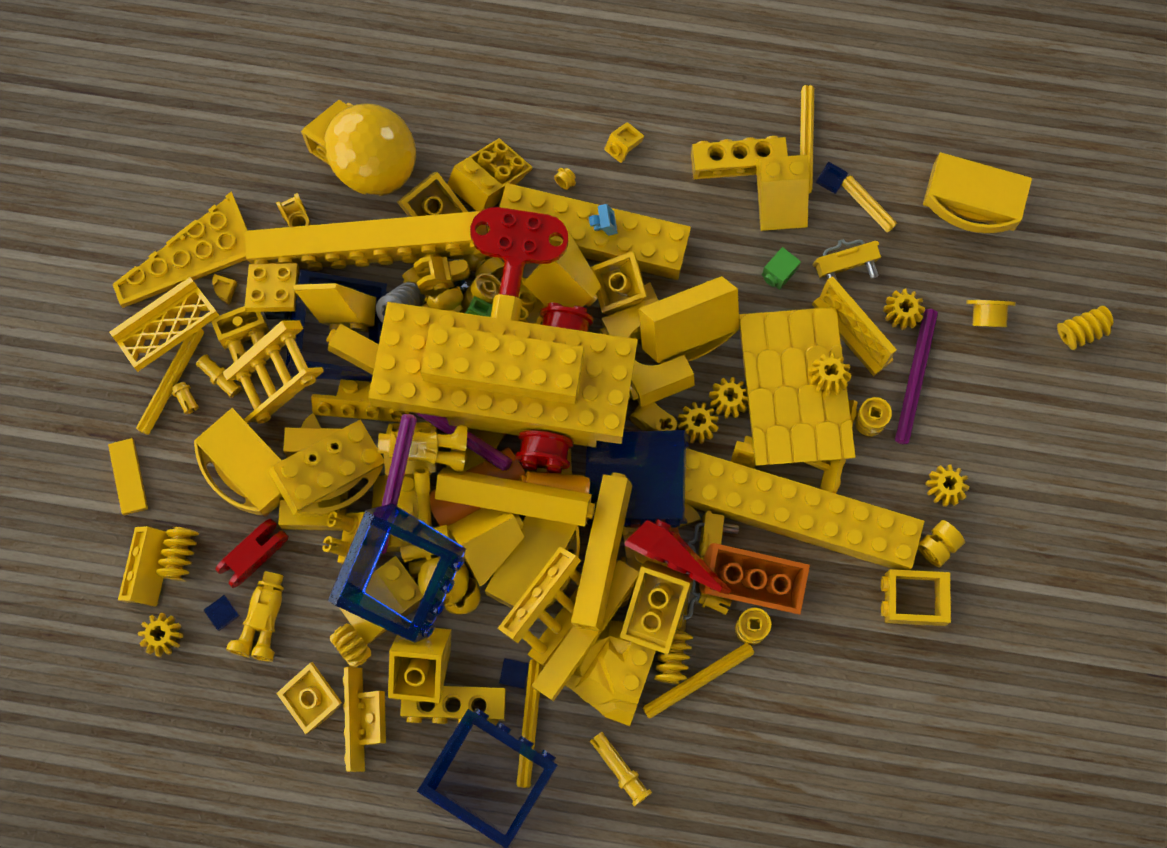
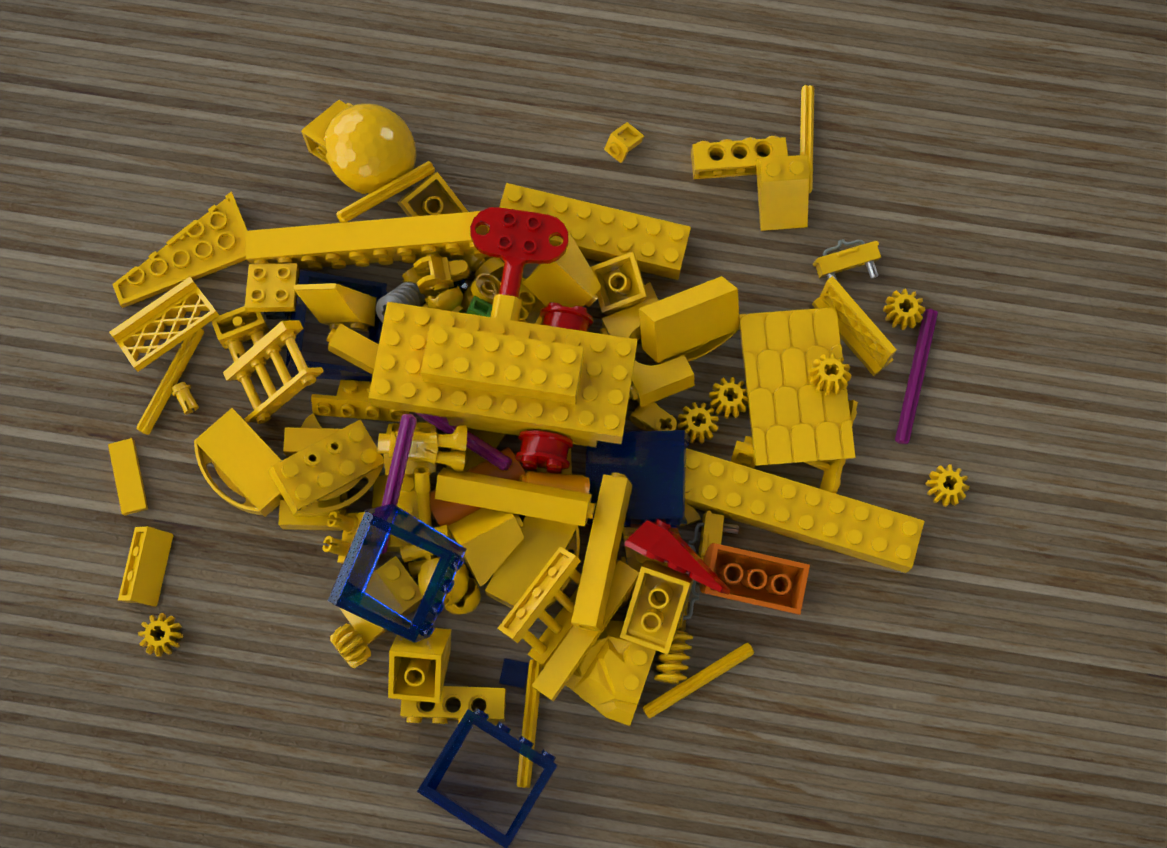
yellow piece [156,527,199,582] -> none
yellow pin [196,354,242,398] -> none
clear blue tile [204,595,240,631] -> none
yellow tile [212,274,238,305] -> none
red piece [215,518,289,588] -> none
yellow piece [226,571,284,662] -> none
yellow piece [276,193,311,227] -> none
yellow slope [276,662,342,734] -> none
yellow bracket [343,667,386,772] -> none
yellow slope [447,138,533,211] -> none
yellow plate [554,168,576,190] -> none
dark azure tile [589,204,618,236] -> none
yellow pin [590,732,652,807] -> none
yellow pin [698,593,732,615] -> none
yellow wheel [735,607,772,645] -> none
bright green brick [762,247,801,290] -> none
clear blue tile [816,162,848,194] -> none
yellow axle [842,176,897,232] -> none
yellow wheel [854,397,892,436] -> none
yellow window [881,569,951,626] -> none
yellow wheel [918,520,965,568] -> none
yellow piece [923,152,1032,233] -> none
yellow piece [966,300,1016,327] -> none
yellow piece [1057,306,1114,350] -> none
none -> yellow axle [336,161,435,223]

